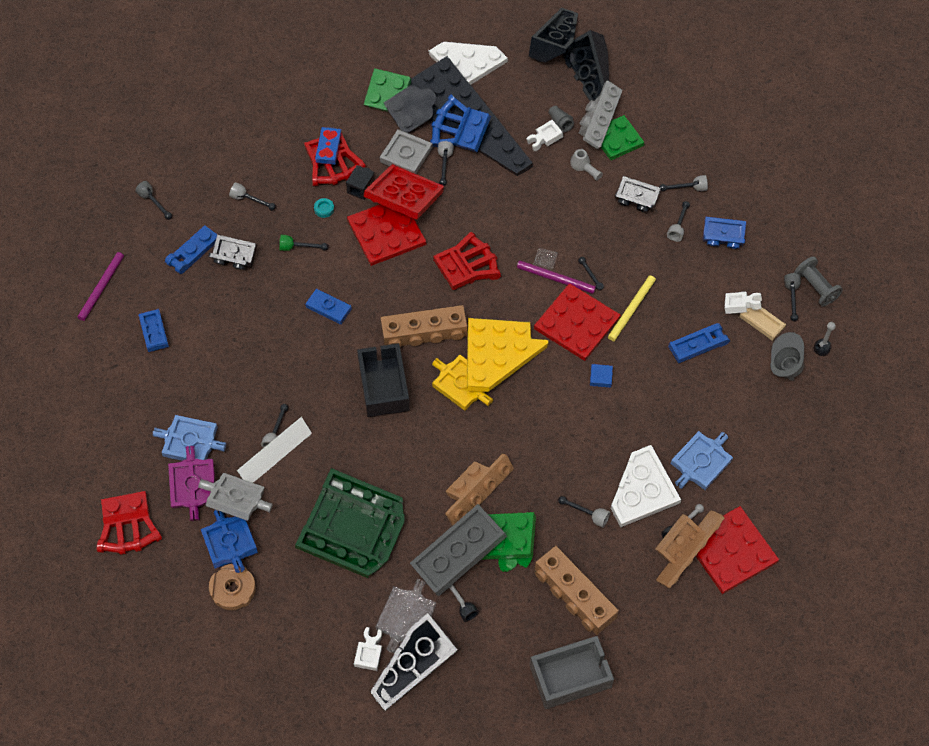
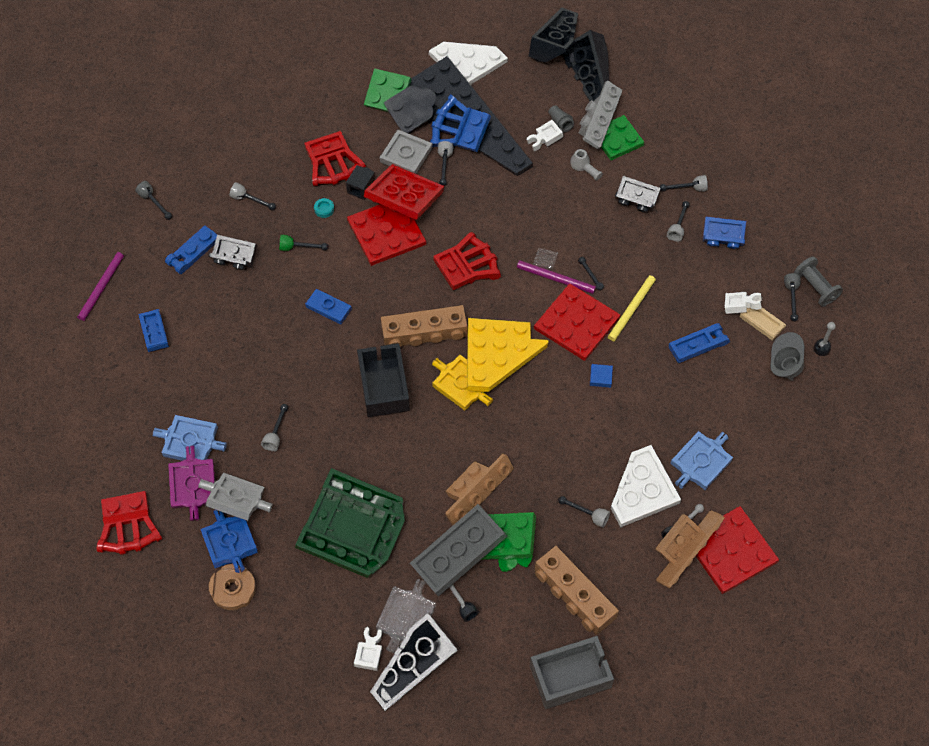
white sticker [237,417,312,483] -> none
blue tile [315,127,341,165] -> none

